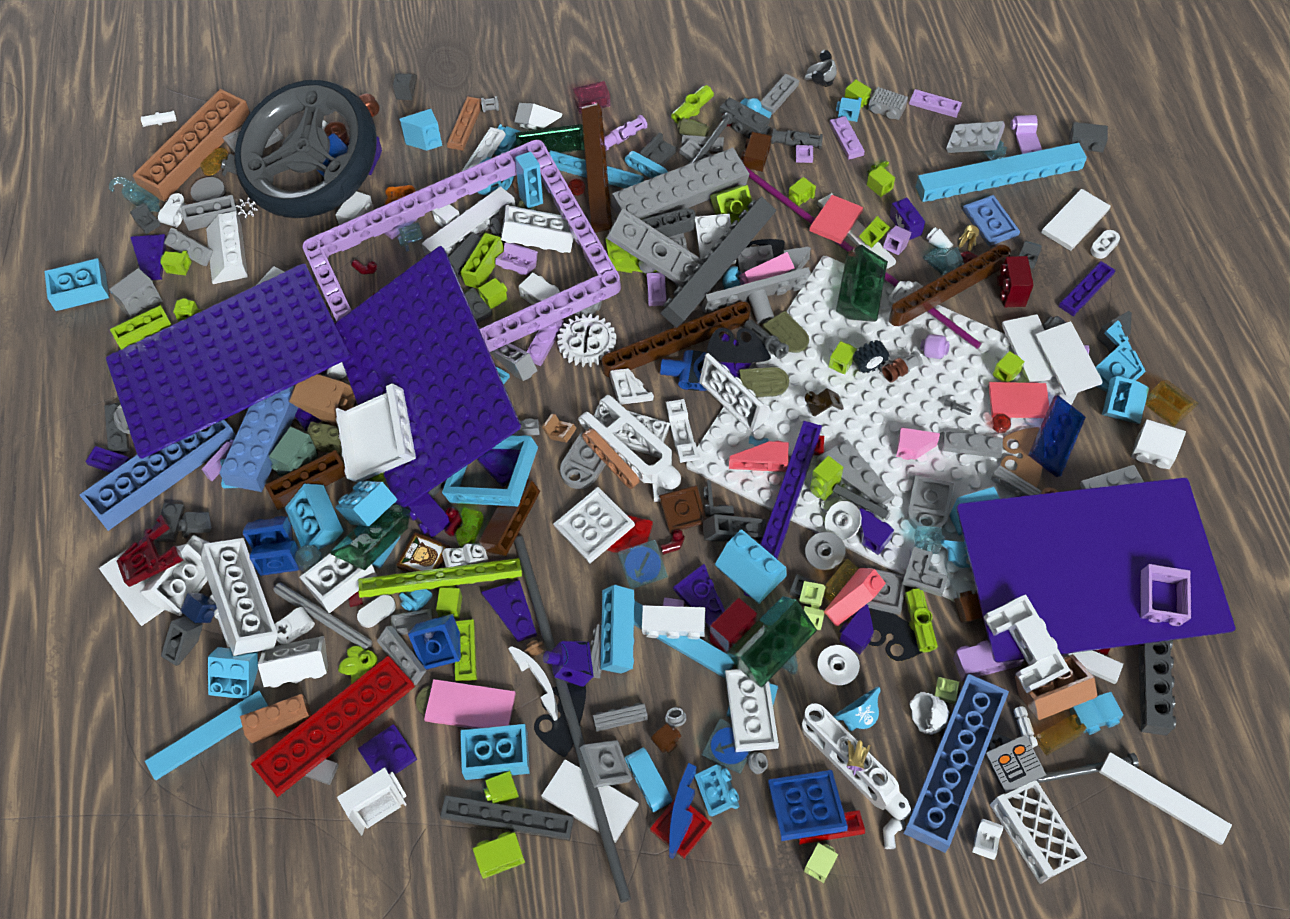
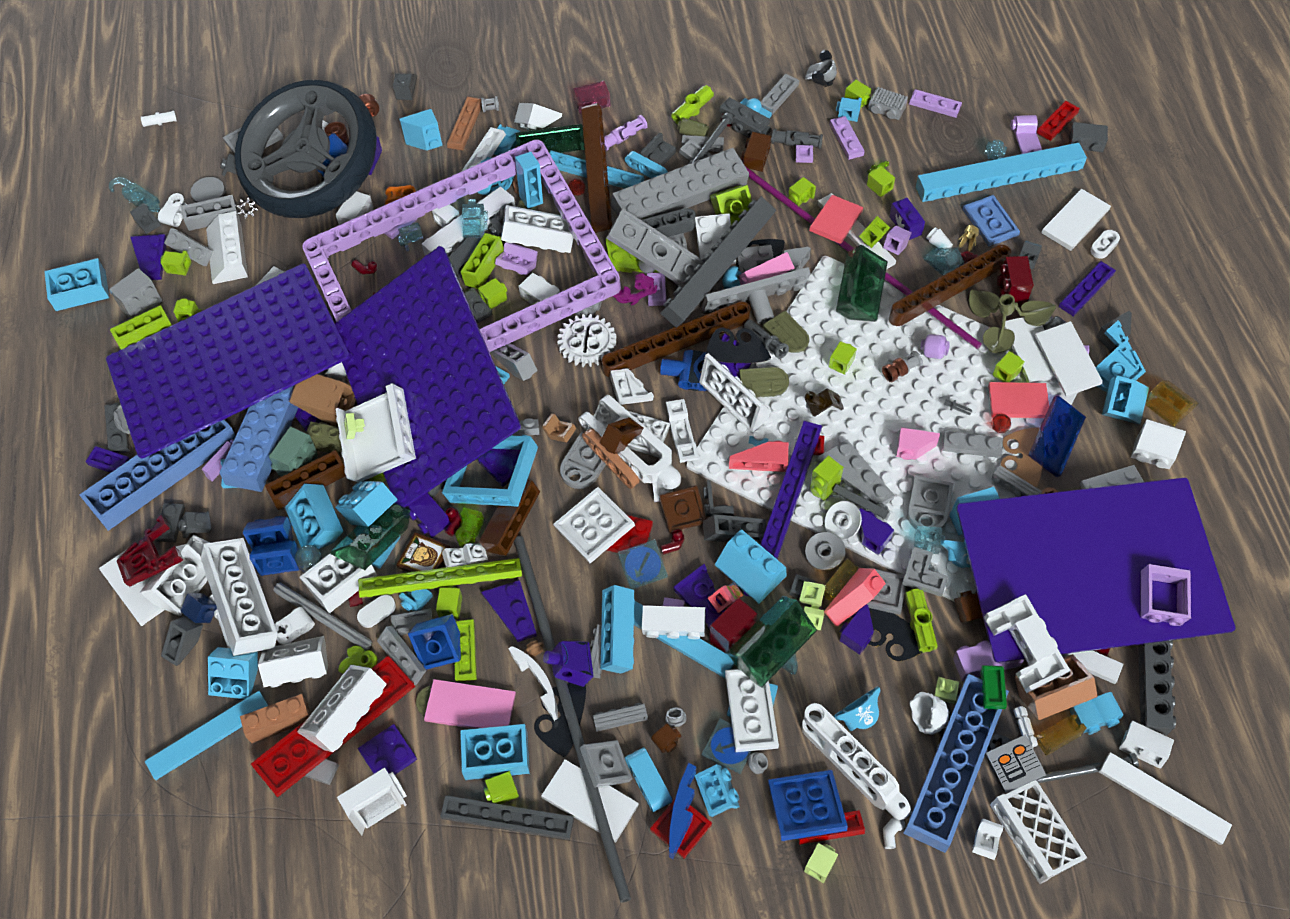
nougat brick [133,89,250,202] -> none
clear yellow plate [200,148,229,176] -> none
lime brick [472,832,525,879] -> none
lavender plate [527,320,564,366] -> none
white dish [817,645,860,685] -> none
pearl gold piece [846,740,871,775] -> none
black wheel [853,340,890,373] -> none
white bracket [888,281,923,304] -> none
light grey plate [946,121,1005,153] -> none
none -> white slope [297,665,387,752]
none -> yellowish green tile [344,413,365,439]
none -> clear light blue brick [462,199,488,238]
none -> reddish brown arch [600,417,644,454]
none -> magenta helmet [613,274,657,305]
none -> coral leg [708,582,743,613]
none -> olive plant [969,289,1056,353]
none -> green tile [981,665,1007,709]
none -> red plate [1037,101,1080,141]
none -> white hinge [1119,721,1174,769]

